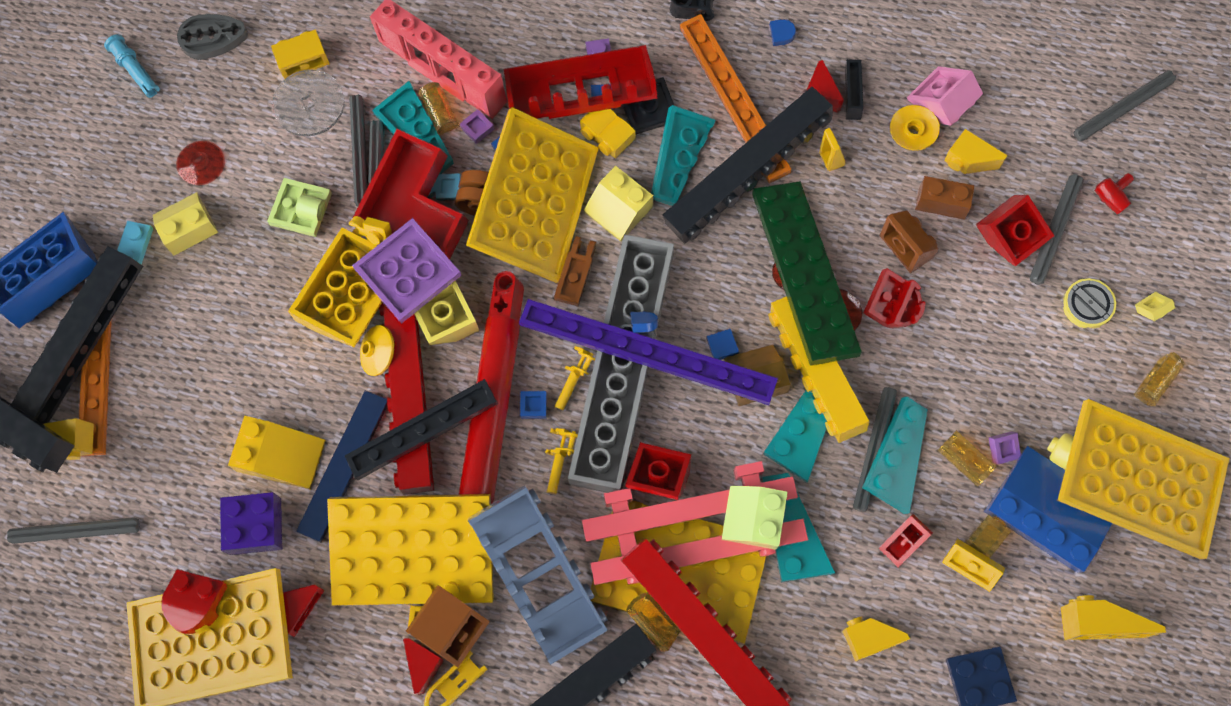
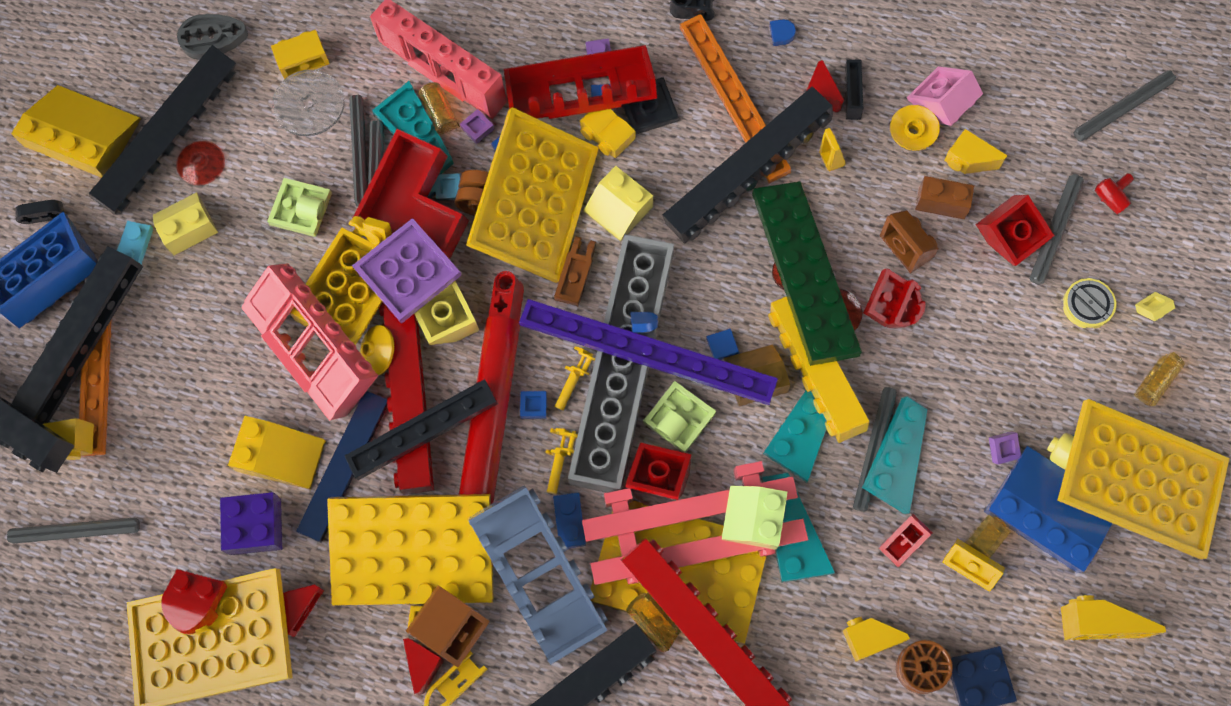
medium azure pin [104,34,160,98] -> none
teal wing [651,105,716,206] -> none
clear yellow brick [937,430,997,487] -> none
none -> yellow slope [11,85,141,178]
none -> black beam [15,200,64,224]
none -> black brick [89,45,237,215]
none -> coral window [241,263,378,421]
none -> blue plate [553,492,586,549]
none -> yellowish green plate [643,381,716,453]
none -> dark orange wheel [895,640,952,694]

